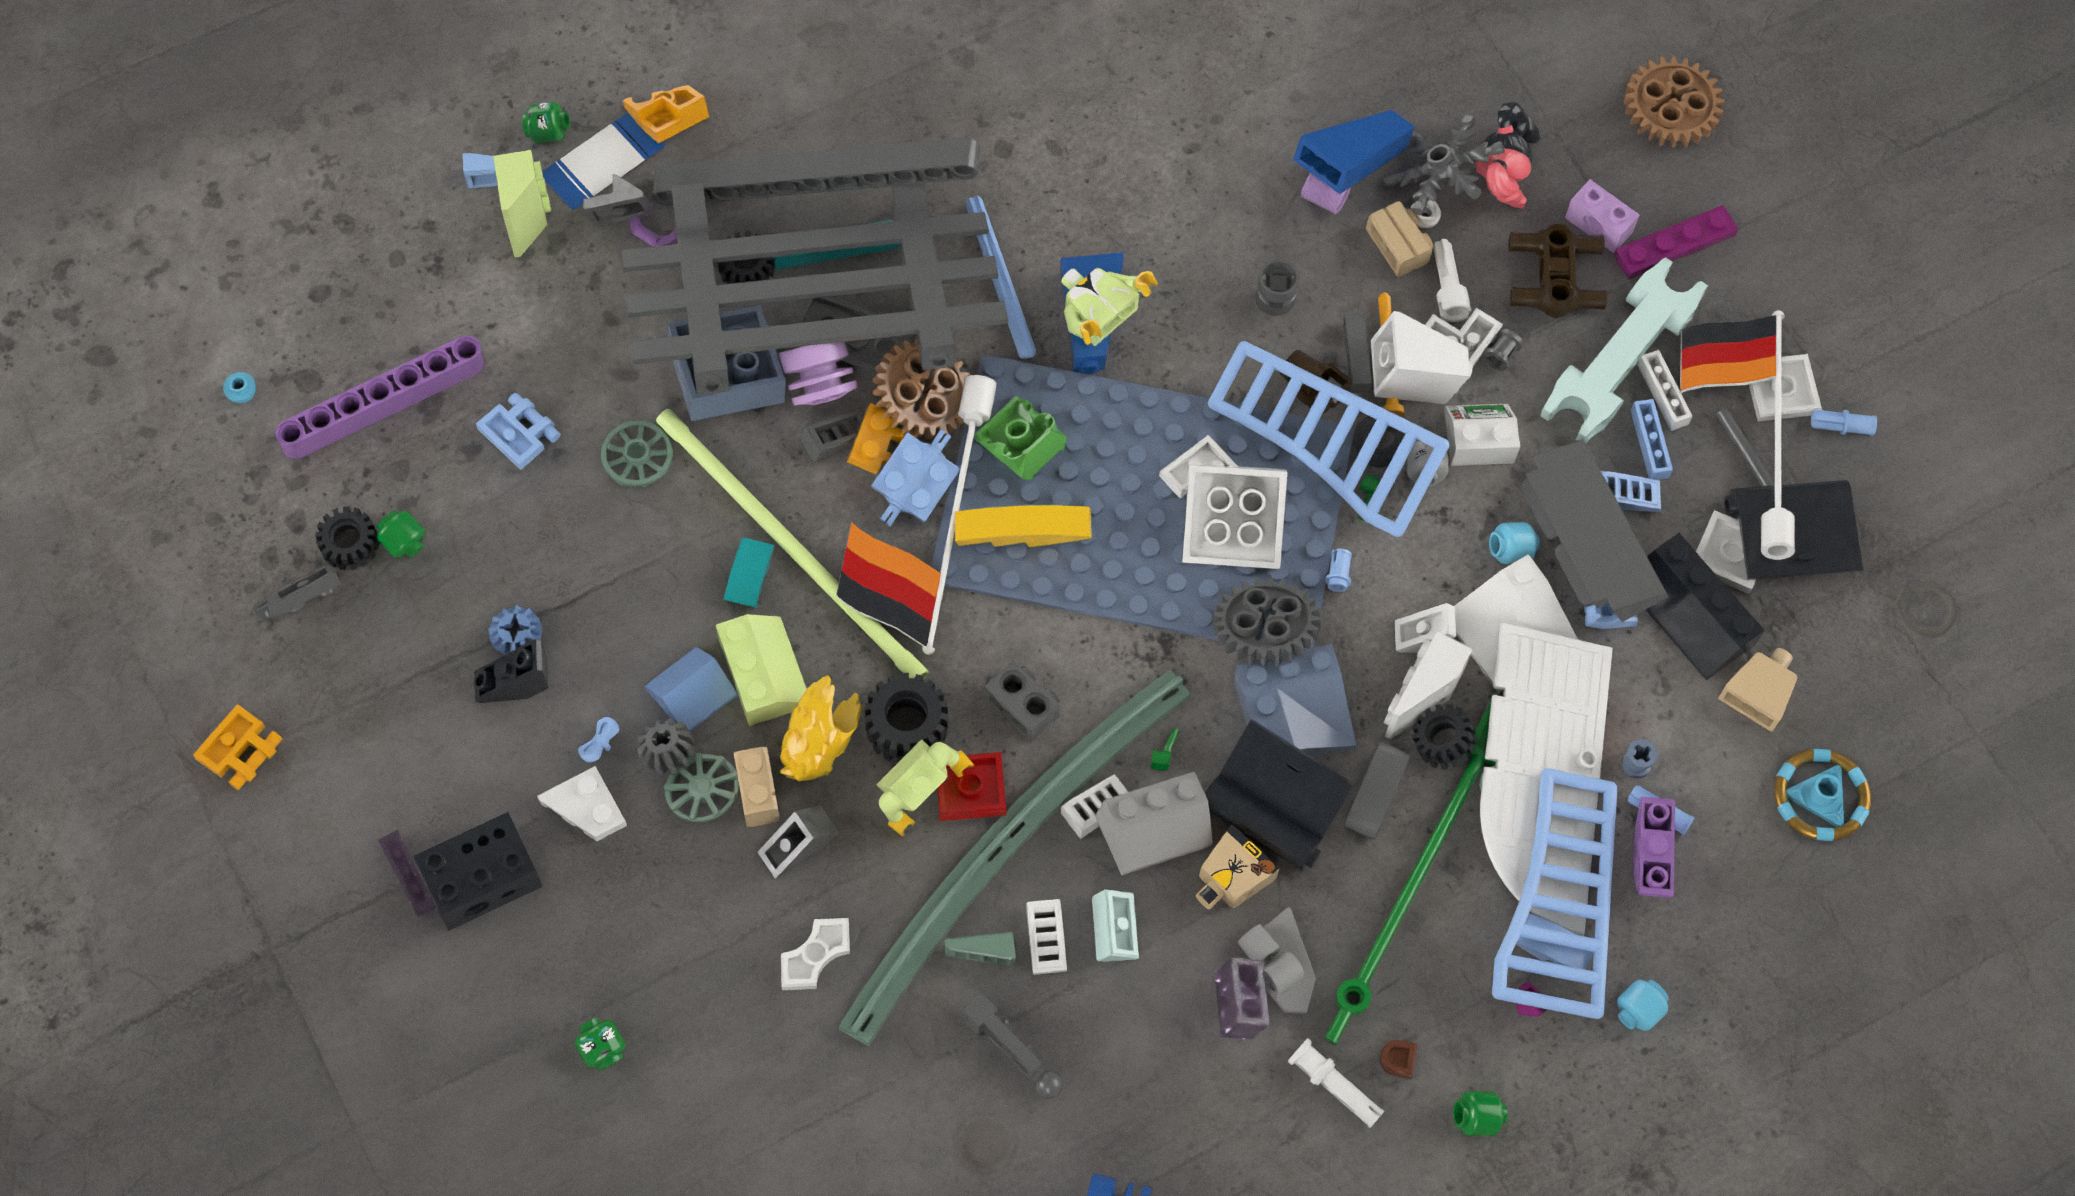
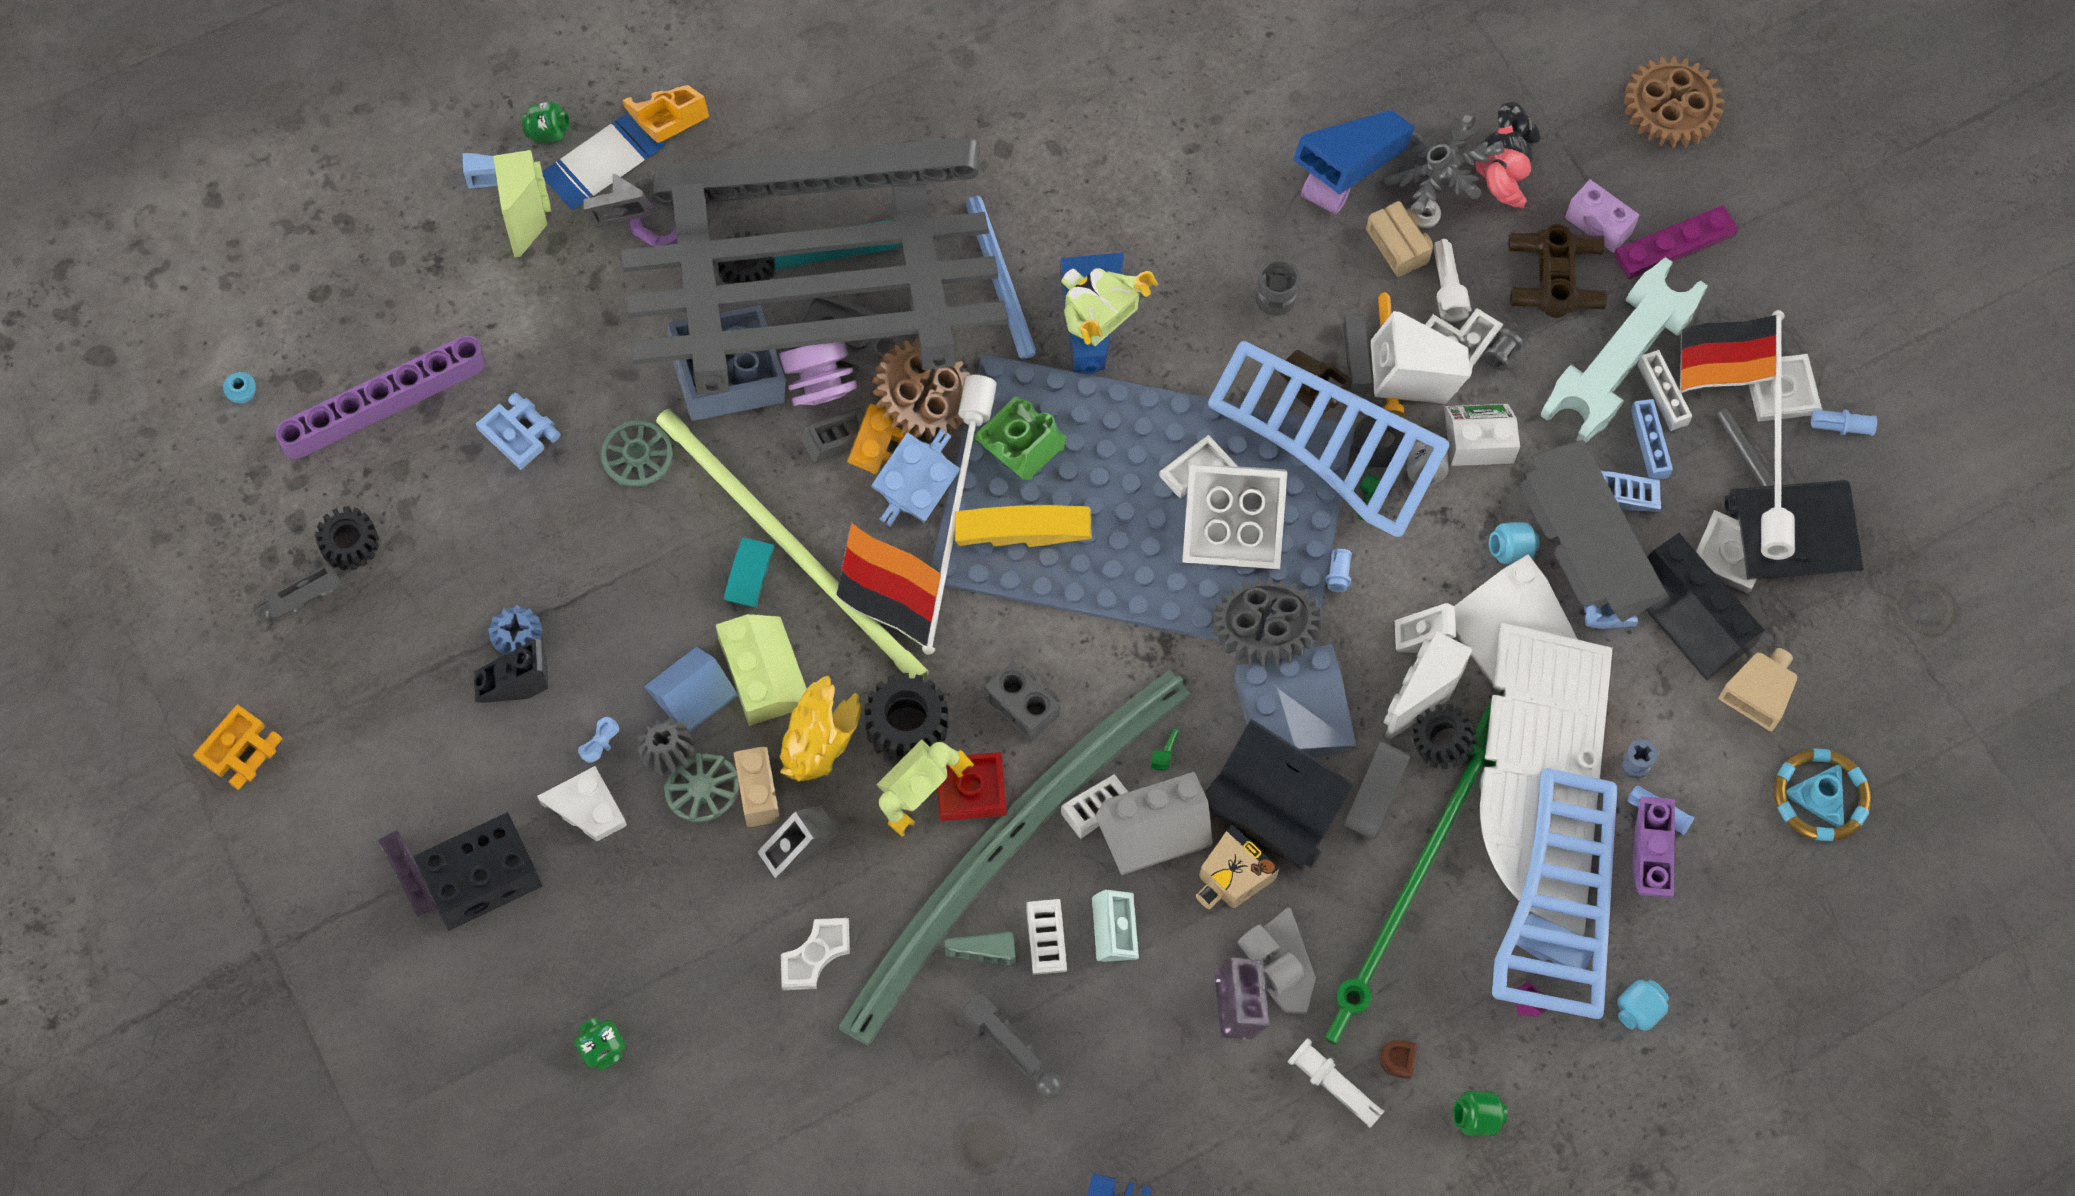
green head [377,510,426,558] -> none

